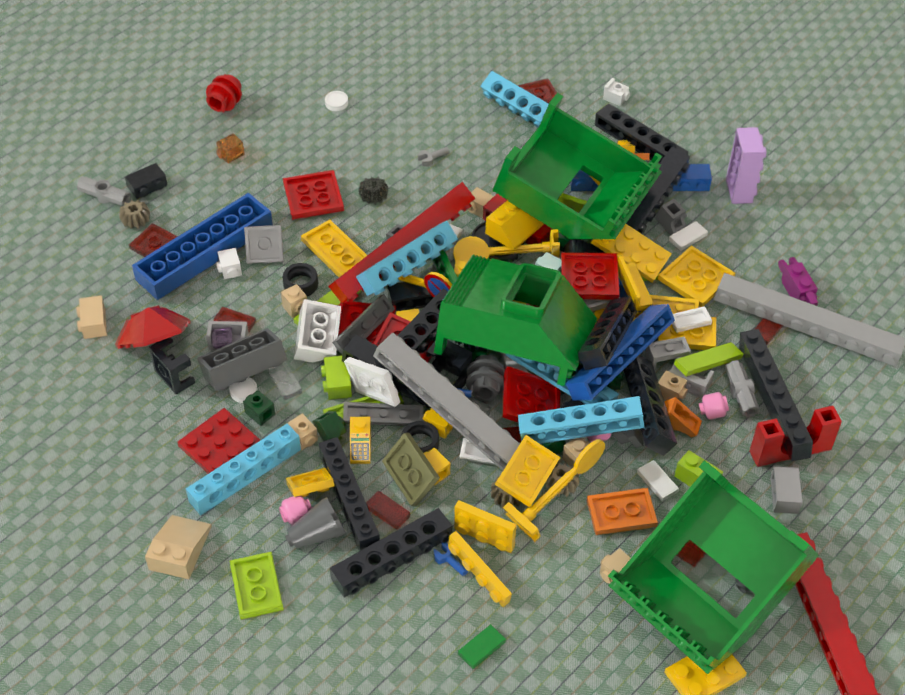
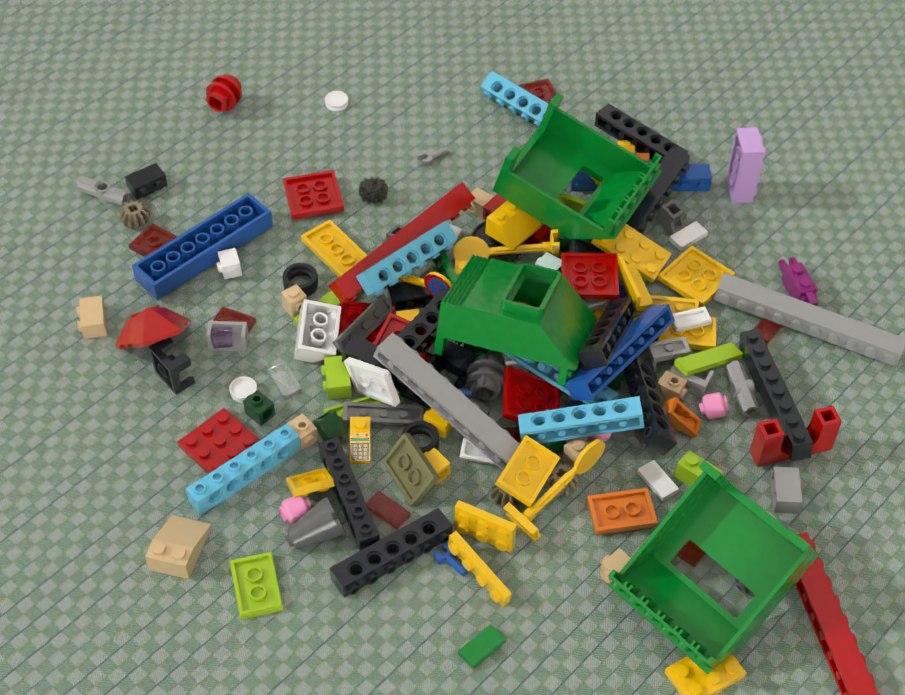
dark grey brick [197,328,287,391] -> none
clear orange brick [216,133,245,163] -> none
light grey tile [244,225,284,264] -> none
white brick [603,78,630,106] -> none

